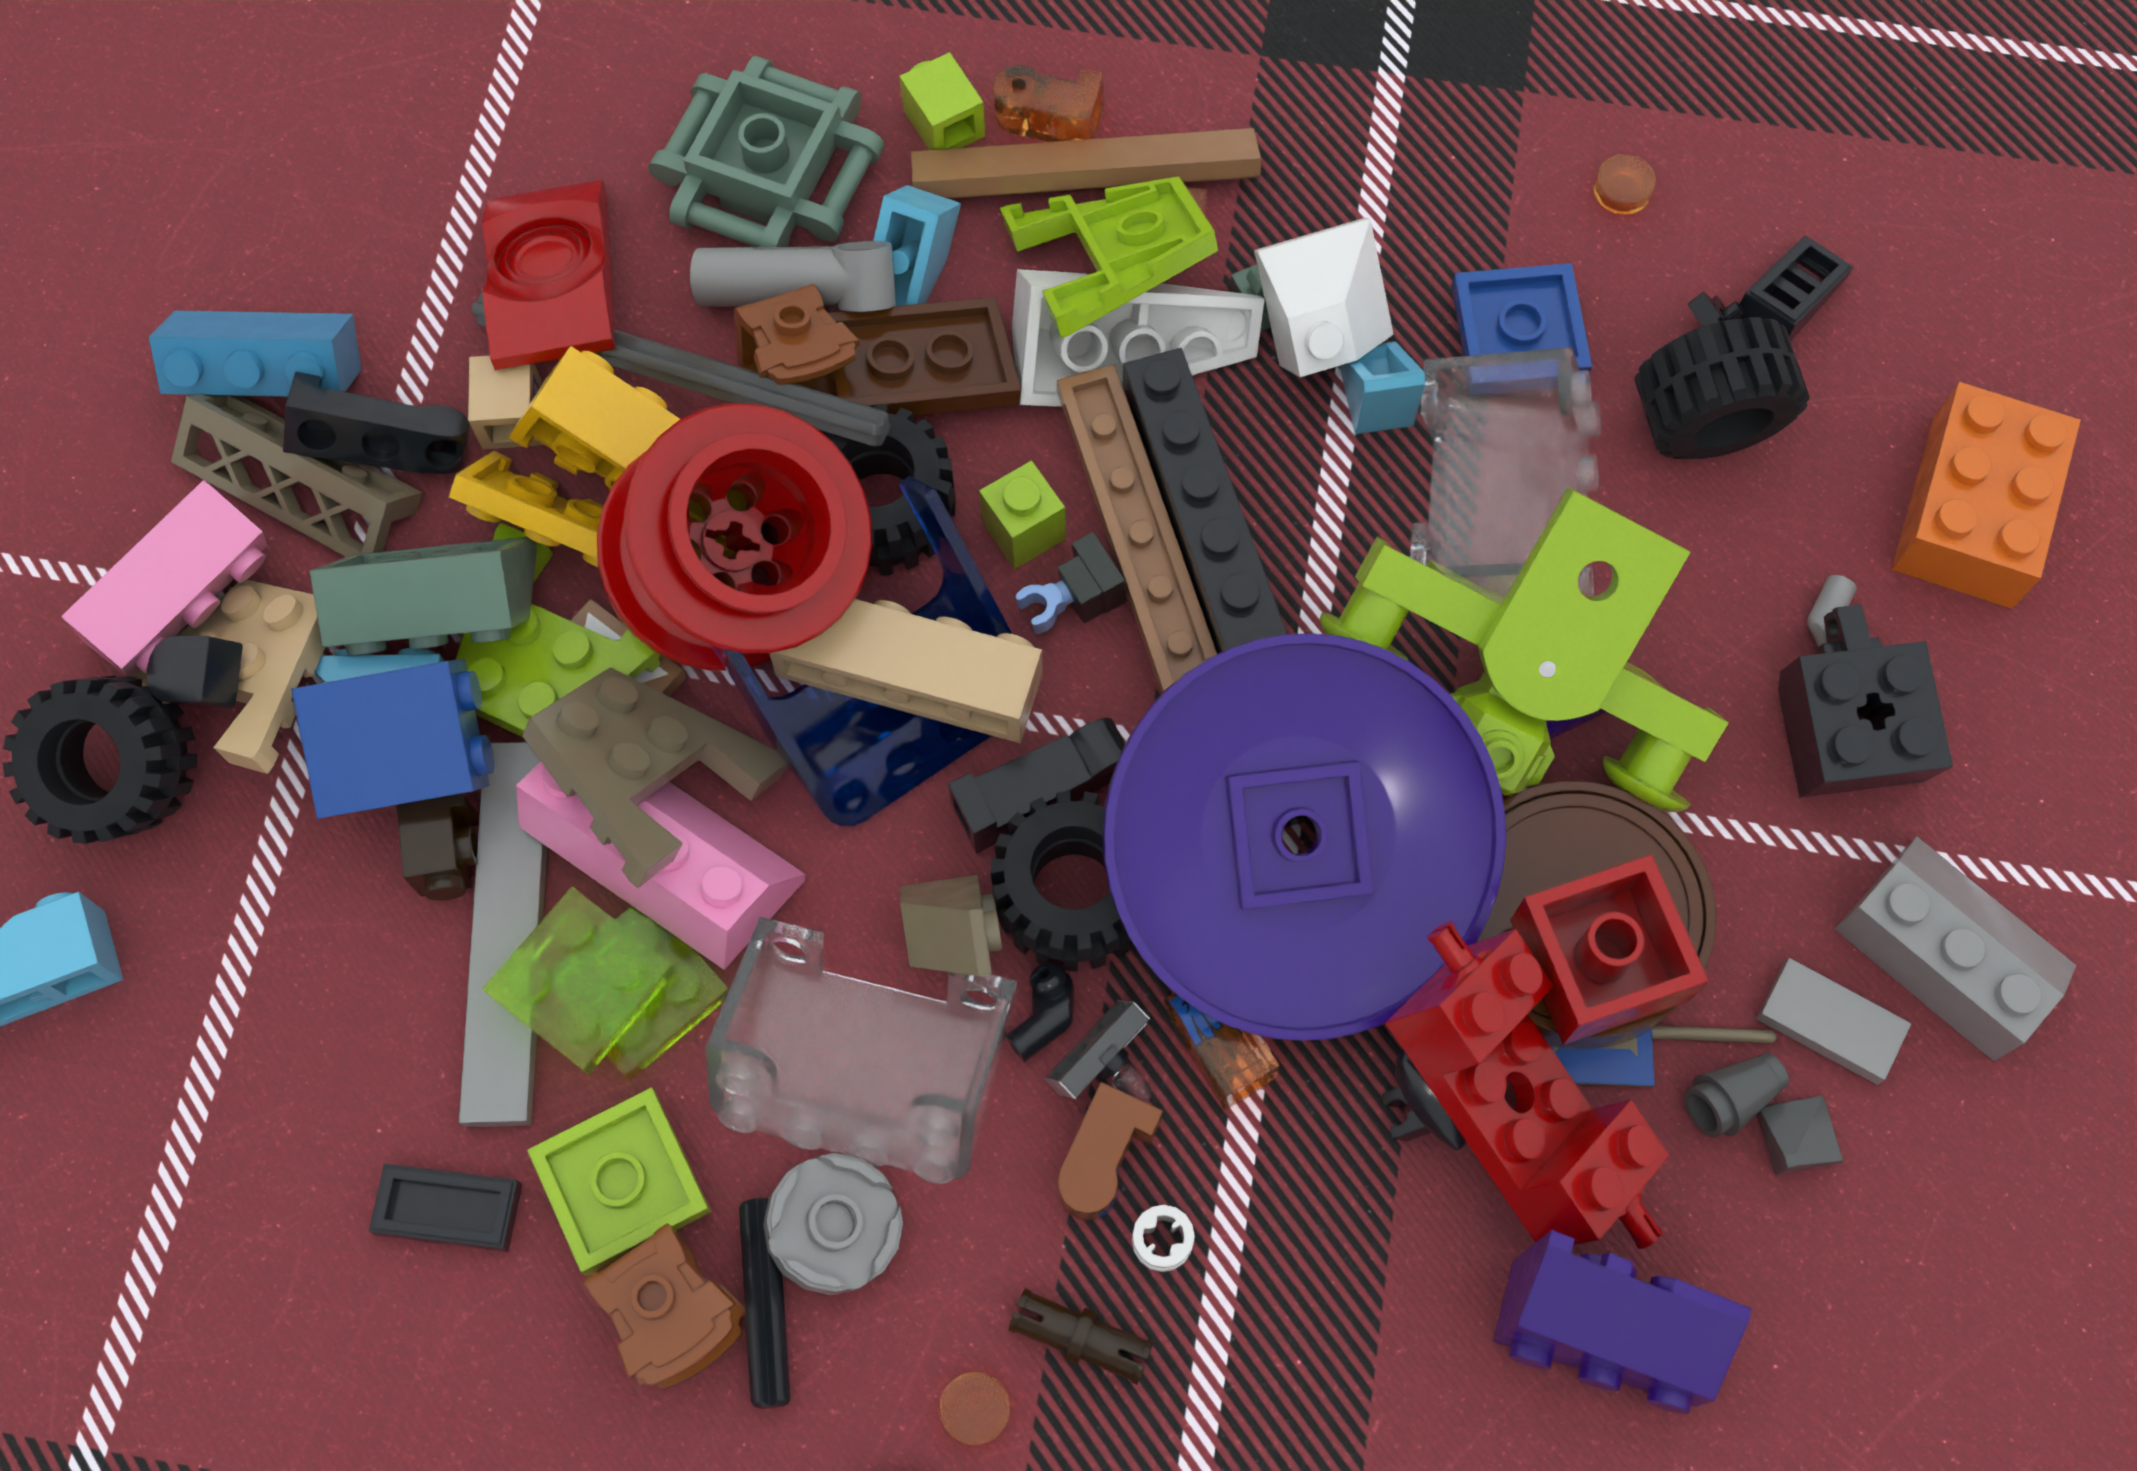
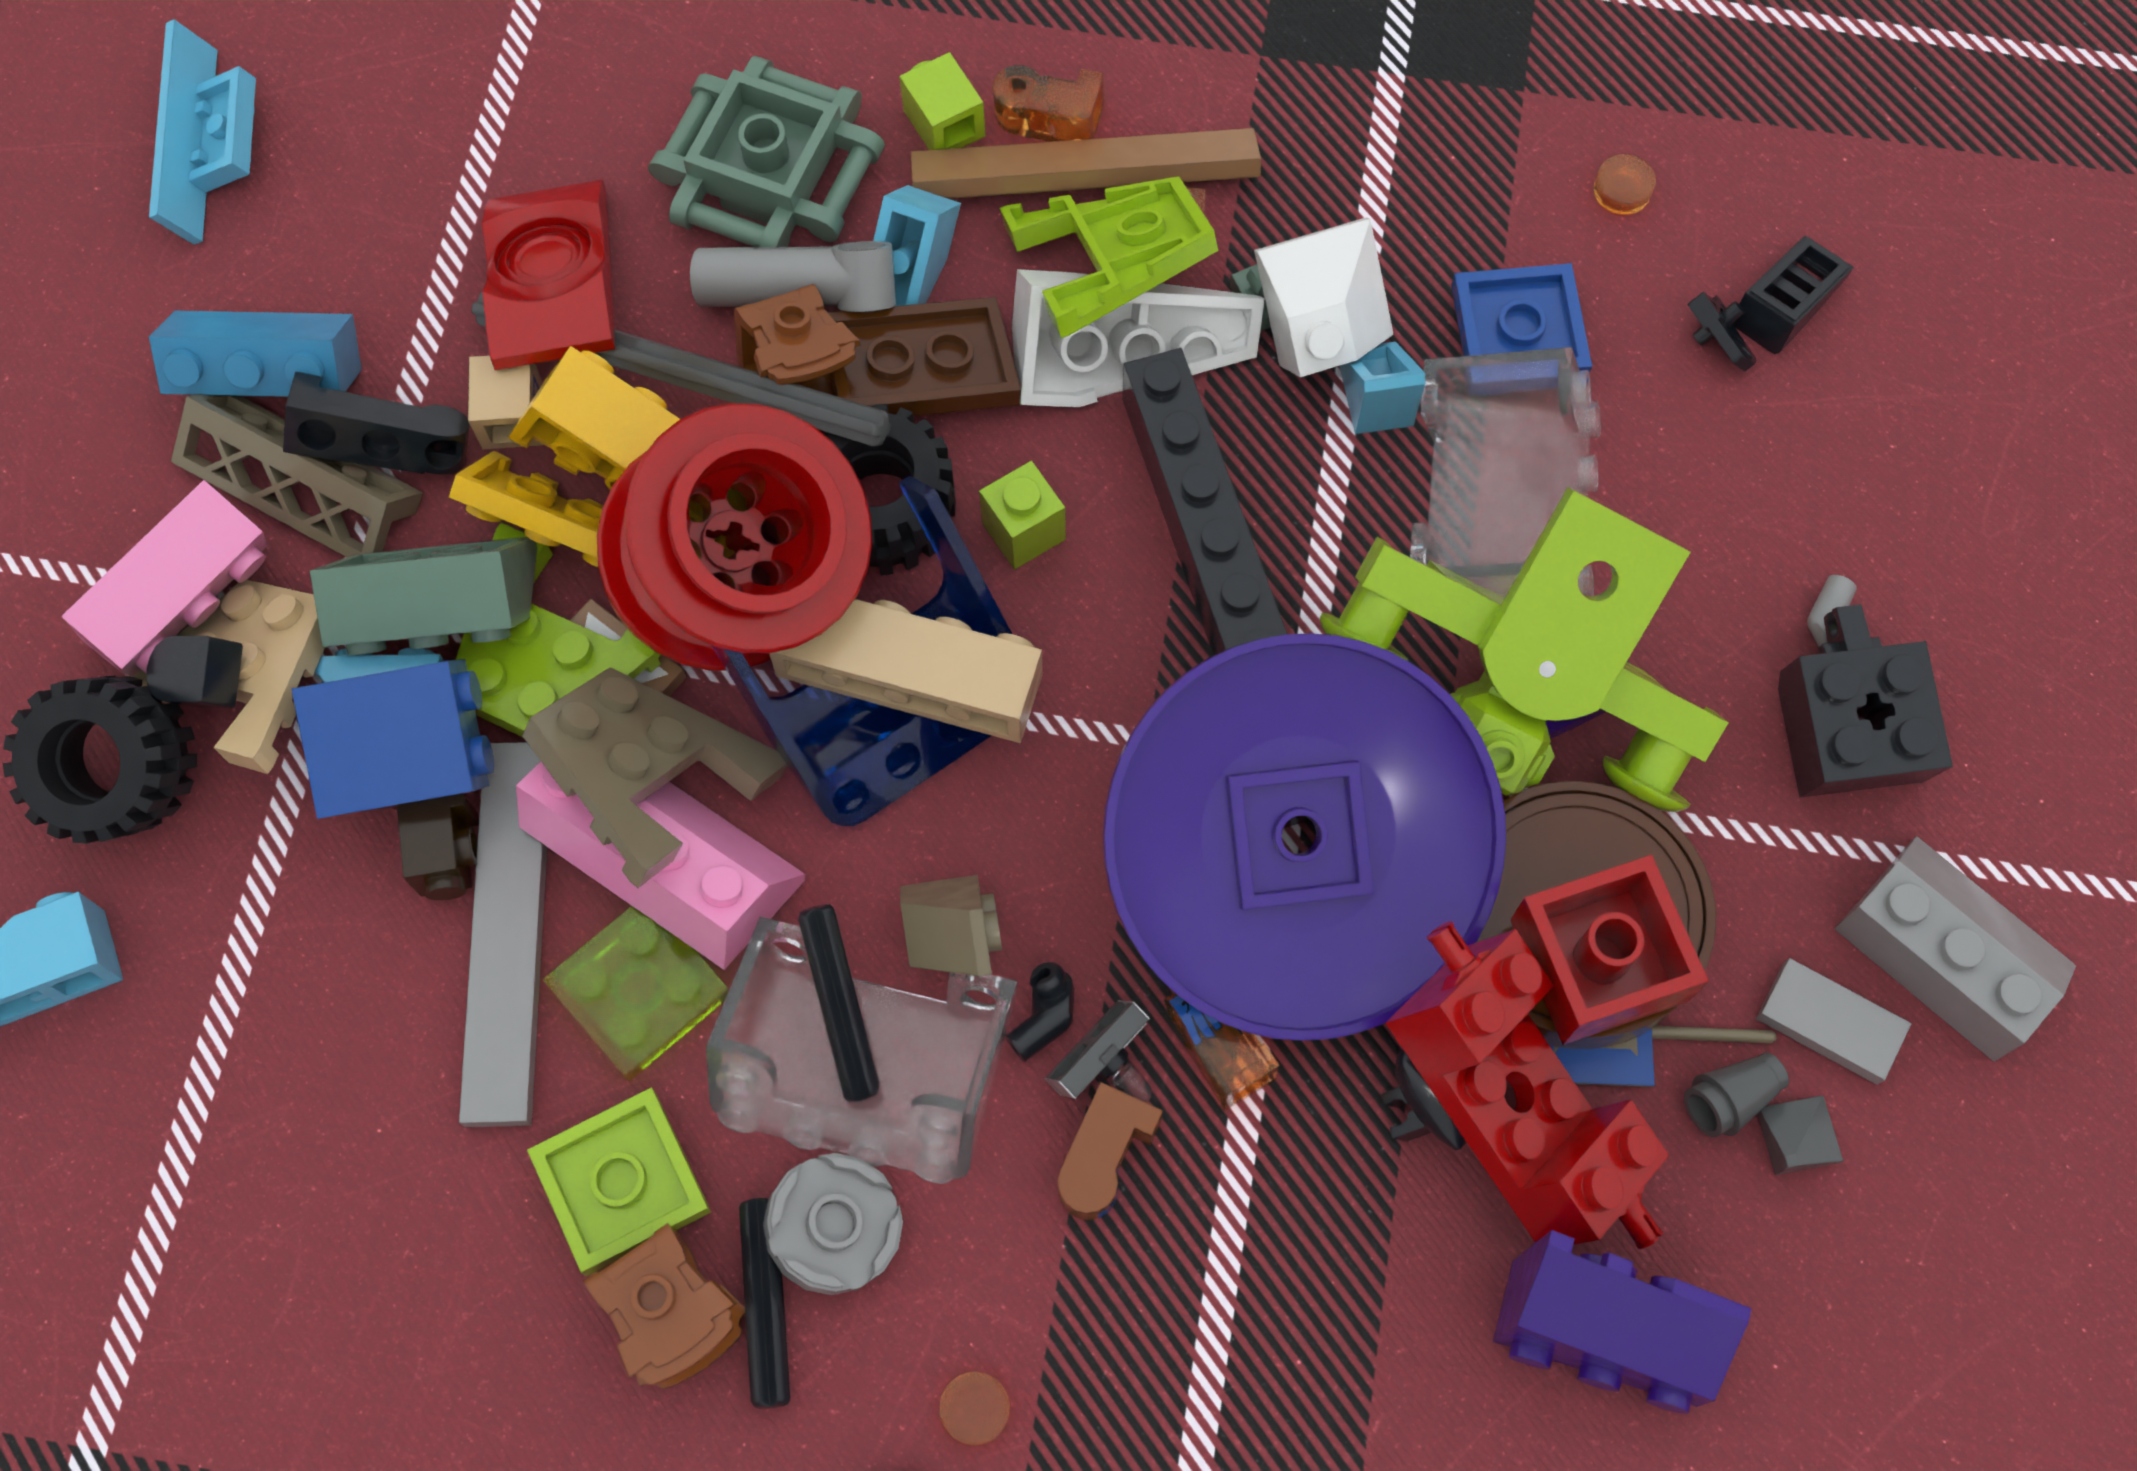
black tile [369,1164,522,1252] -> none
clear neon green plate [483,887,676,1075] -> none
black leg [948,718,1126,854] -> none
black tyre [991,791,1130,971] -> none
dark brown pin [1008,1288,1154,1385] -> none
pearl dark grey piece [1015,531,1127,634] -> none
medium nougat plate [1057,364,1217,694] -> none
white bush [1132,1205,1195,1272] -> none
black tyre [1635,317,1810,459] -> none
orange brick [1891,382,2081,609] -> none
none -> medium azure bracket [149,19,256,245]
none -> black axle [798,904,879,1102]

